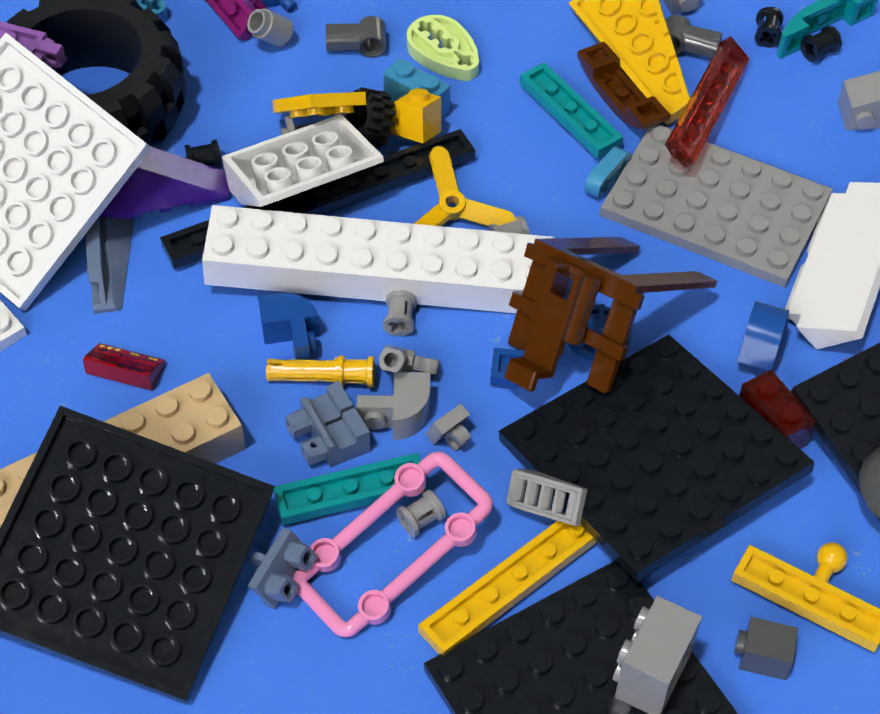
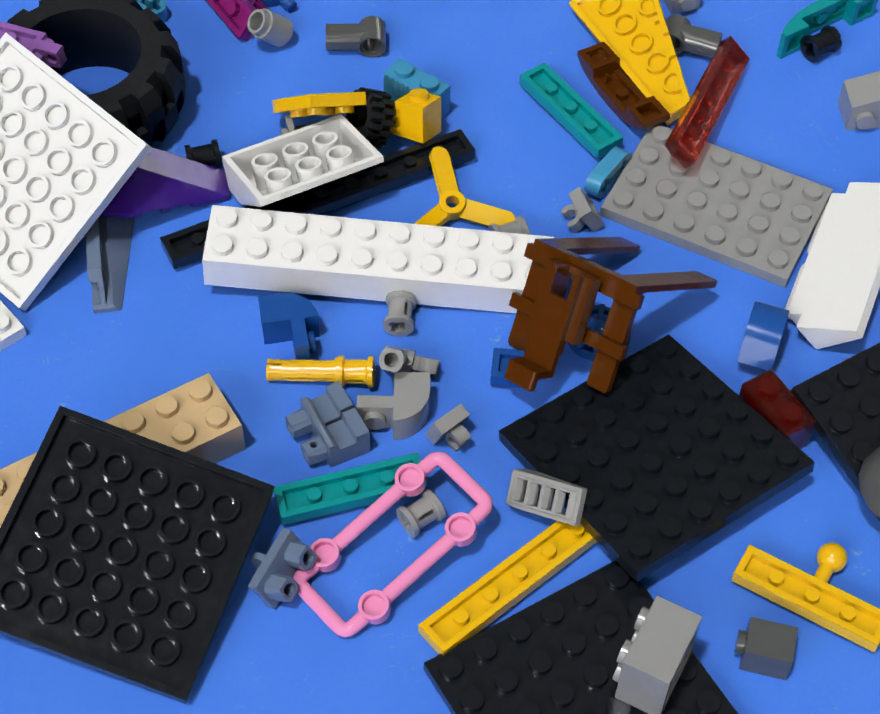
slope [83,343,165,390] -> none
yellowish green piece [407,15,479,81] -> none
black bush [754,7,784,48] -> none
none -> light grey tile [561,187,605,232]

